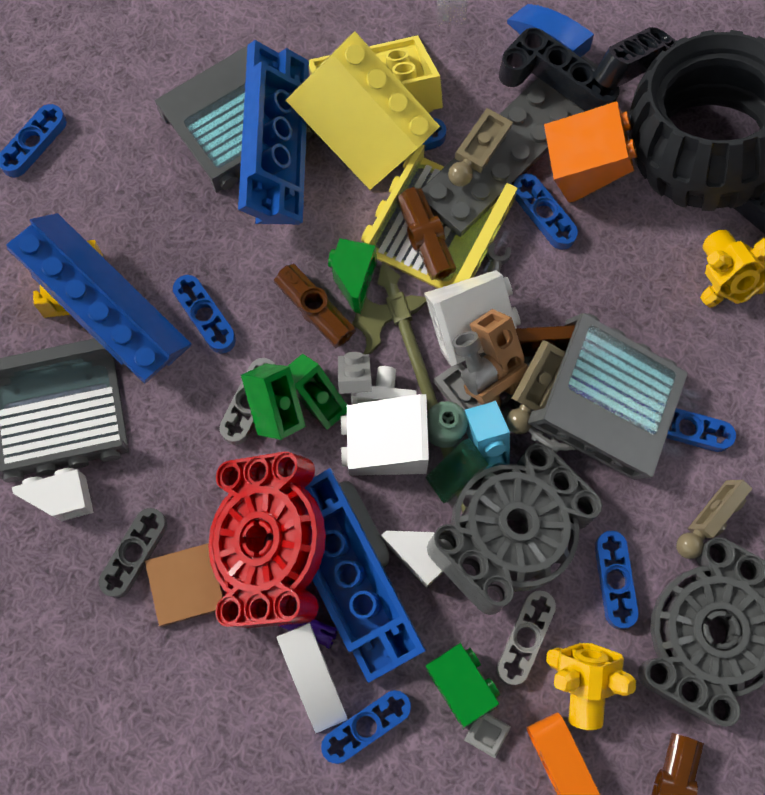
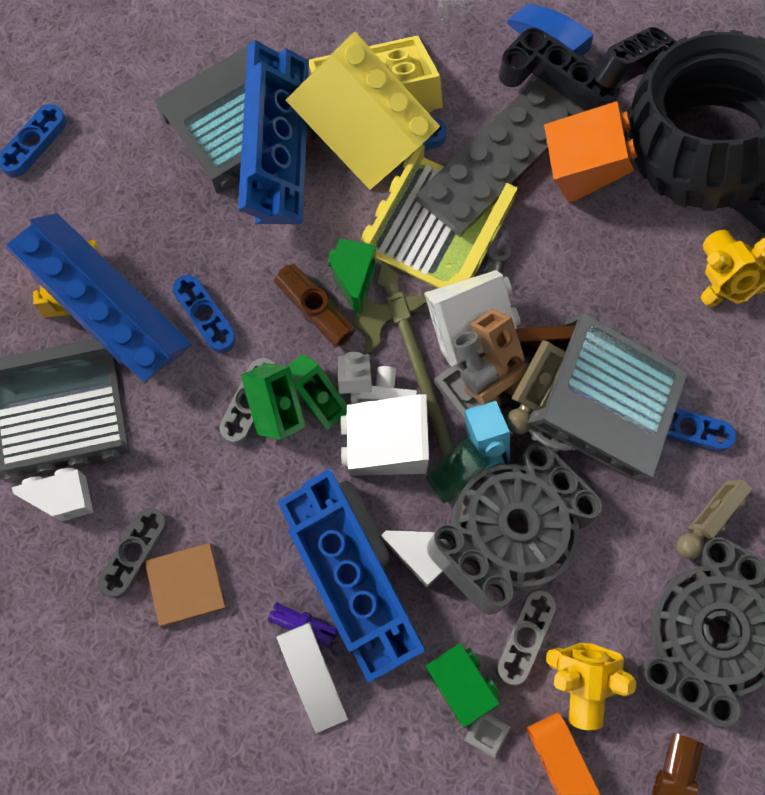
red piece [208,451,326,628] -> none
blue beam [321,690,411,764] -> none
reddish brown piece [397,187,456,280] -> none
sand green head [427,401,468,448] -> none
dark tan plate [448,108,513,187] -> none
blue beam [514,174,578,250] -> none
blue beam [595,531,638,629] -> none

